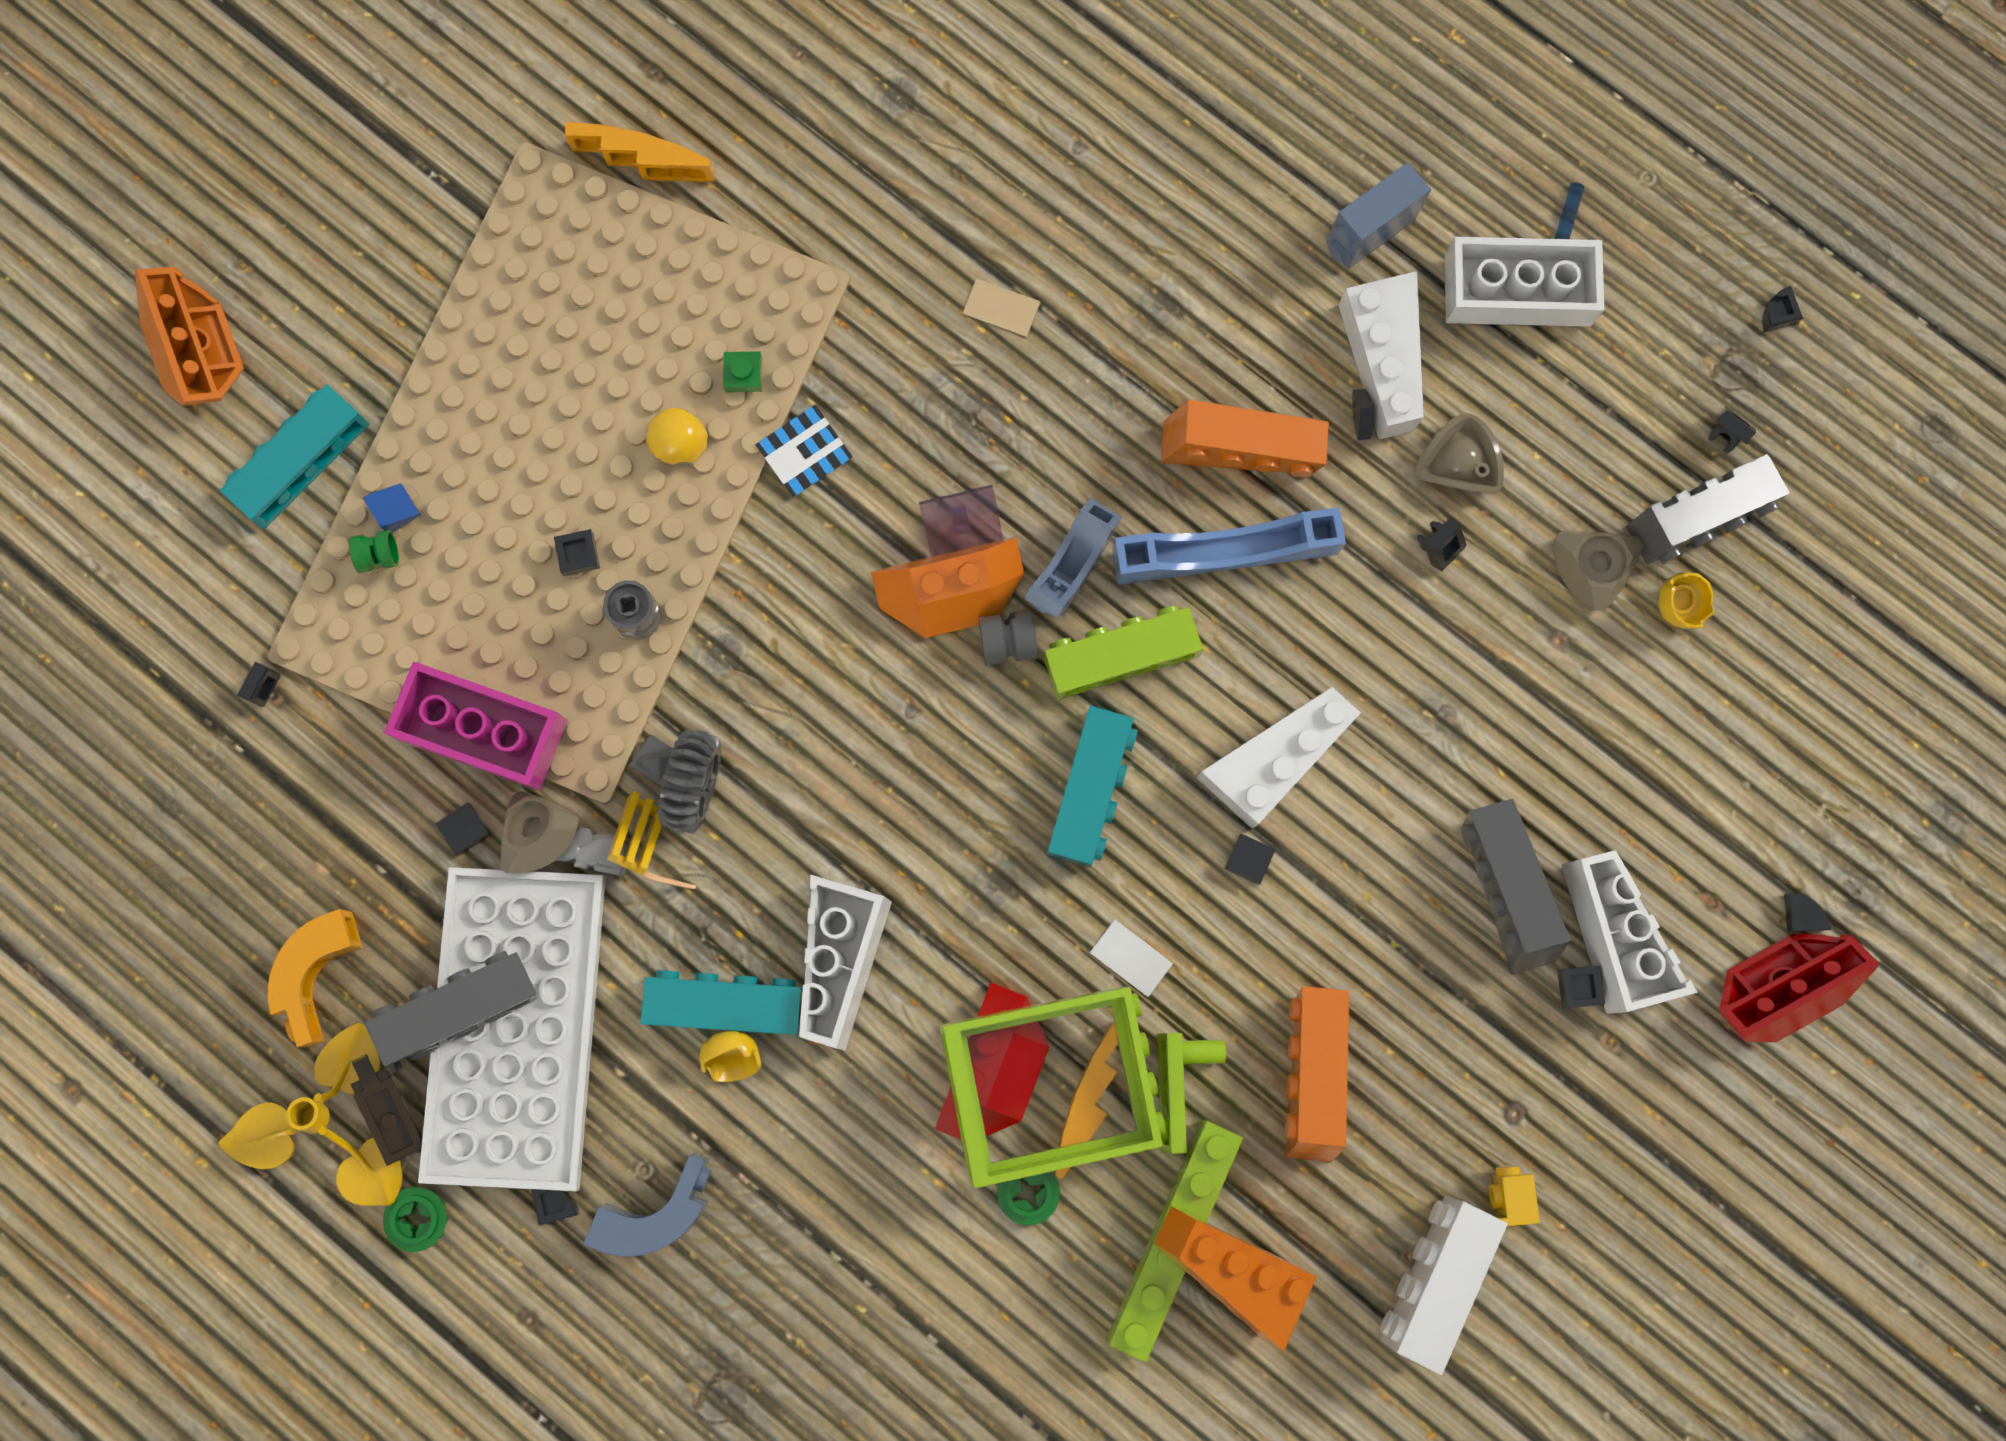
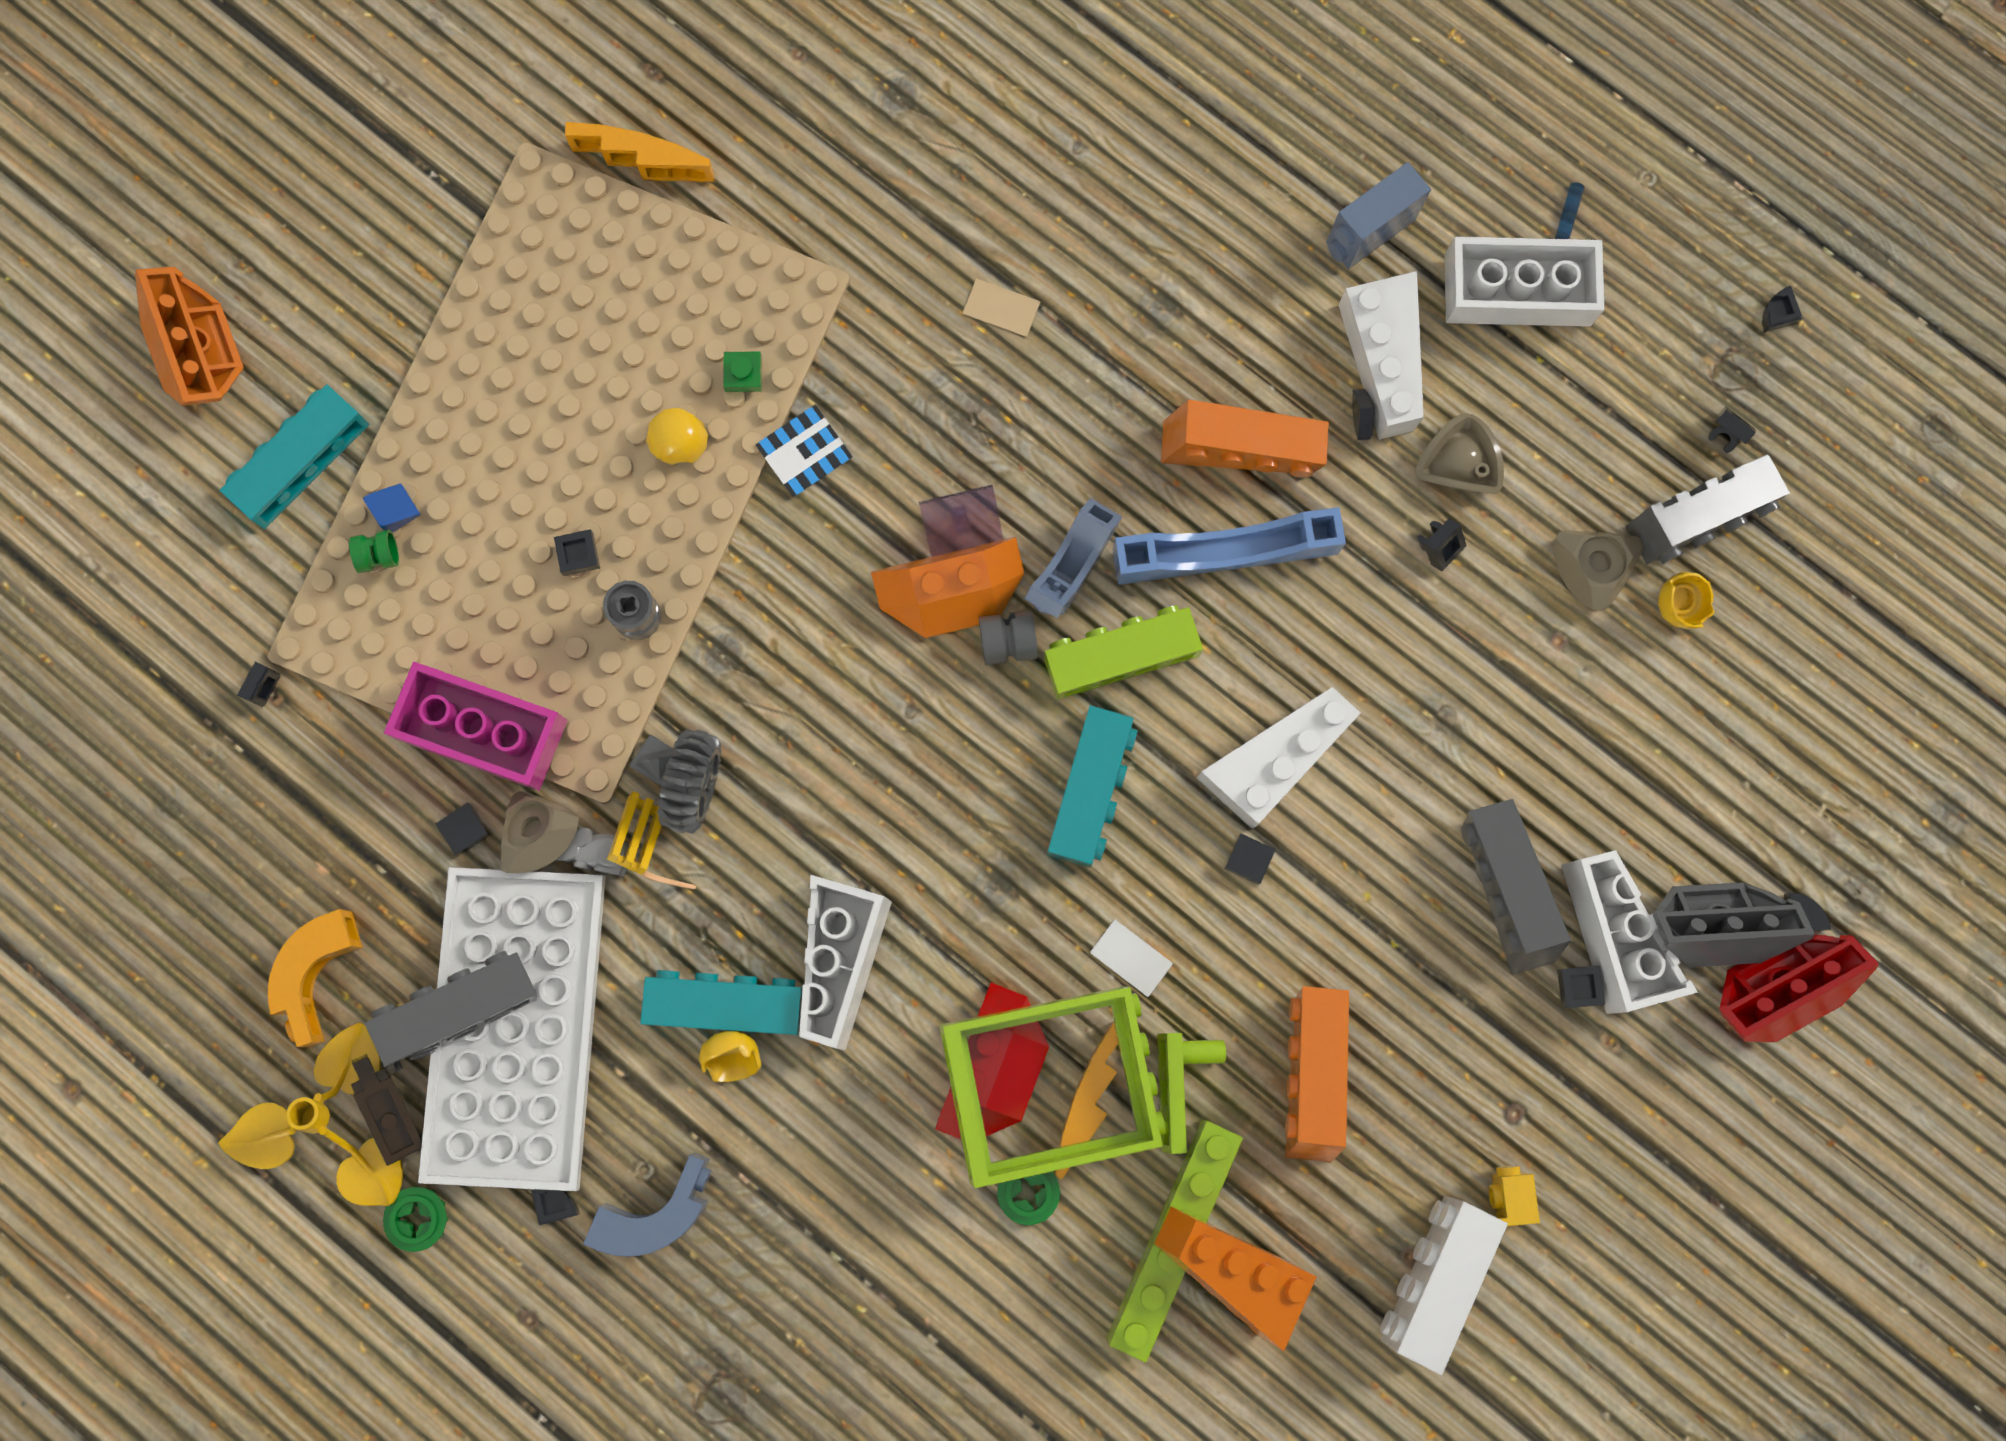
none -> dark grey wedge [1653,882,1815,967]

